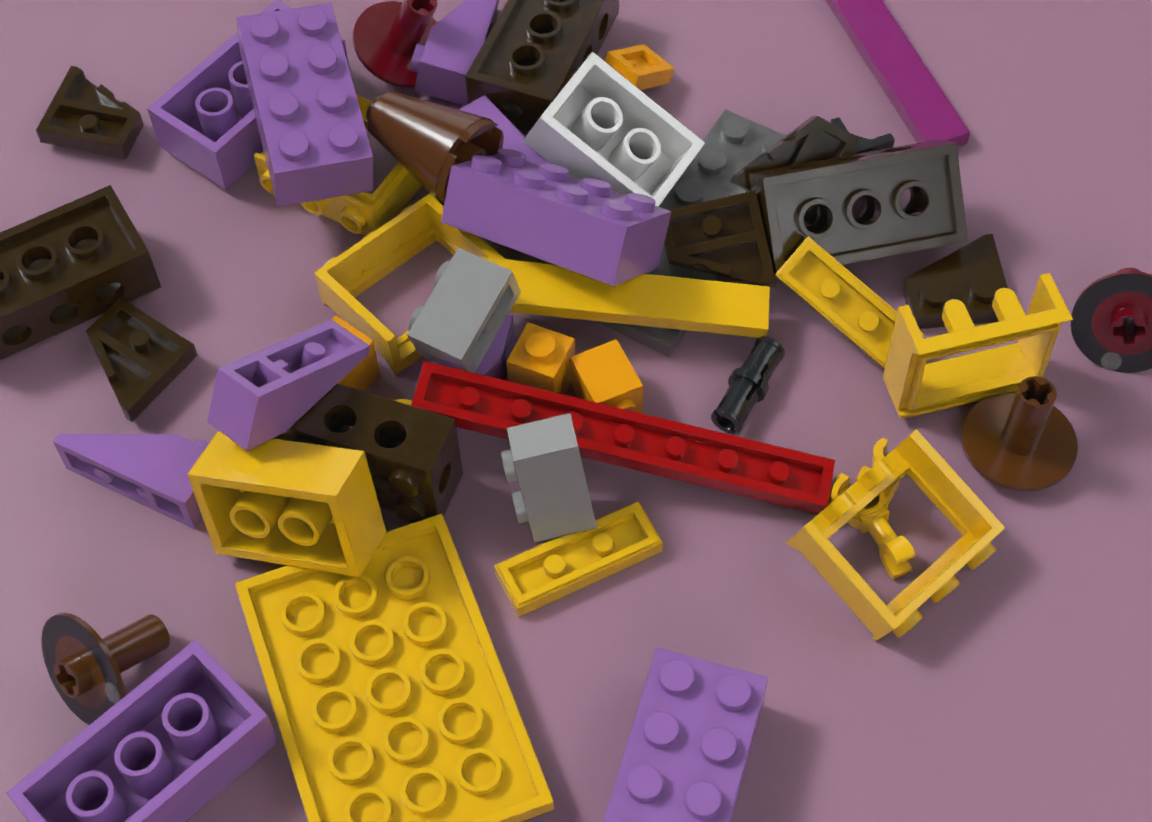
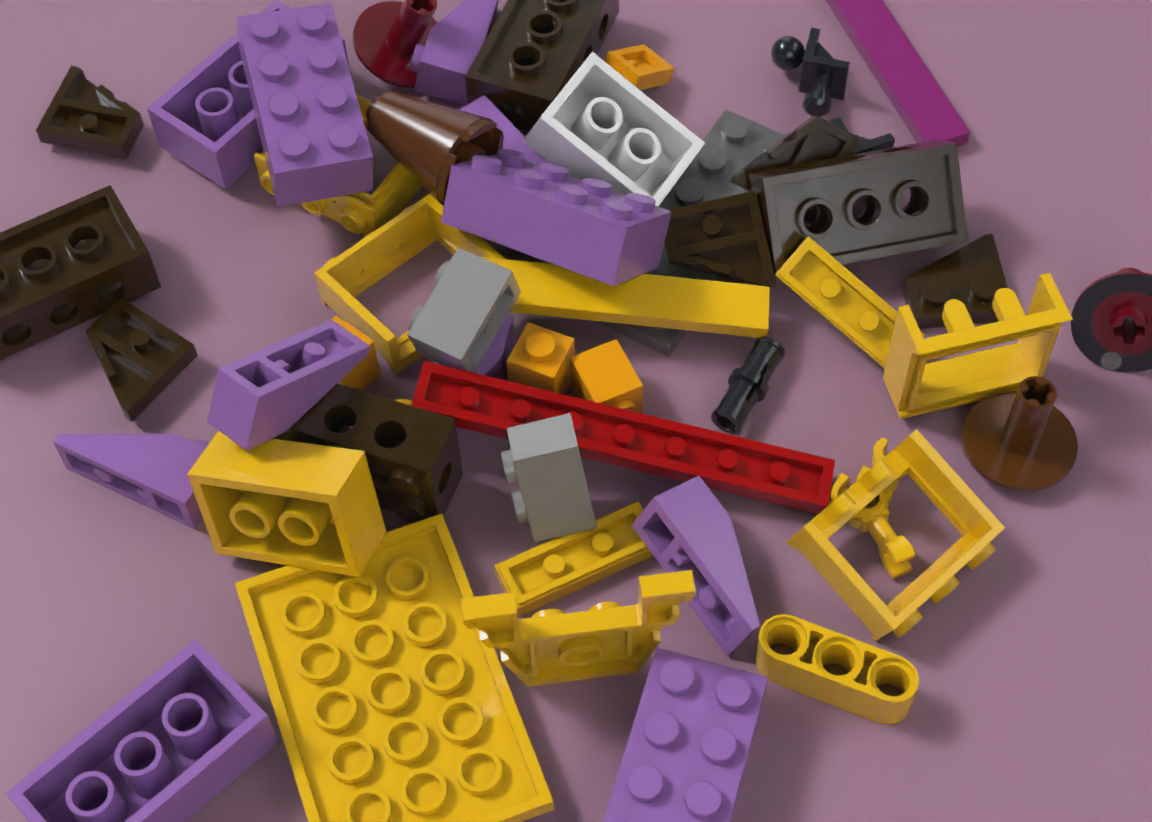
reddish brown piece [41,613,170,725] -> none
none -> yellow wing [461,570,696,687]
none -> medium lavender slope [631,476,760,657]
none -> yellow beam [755,614,919,725]
none -> black piece [771,27,850,117]

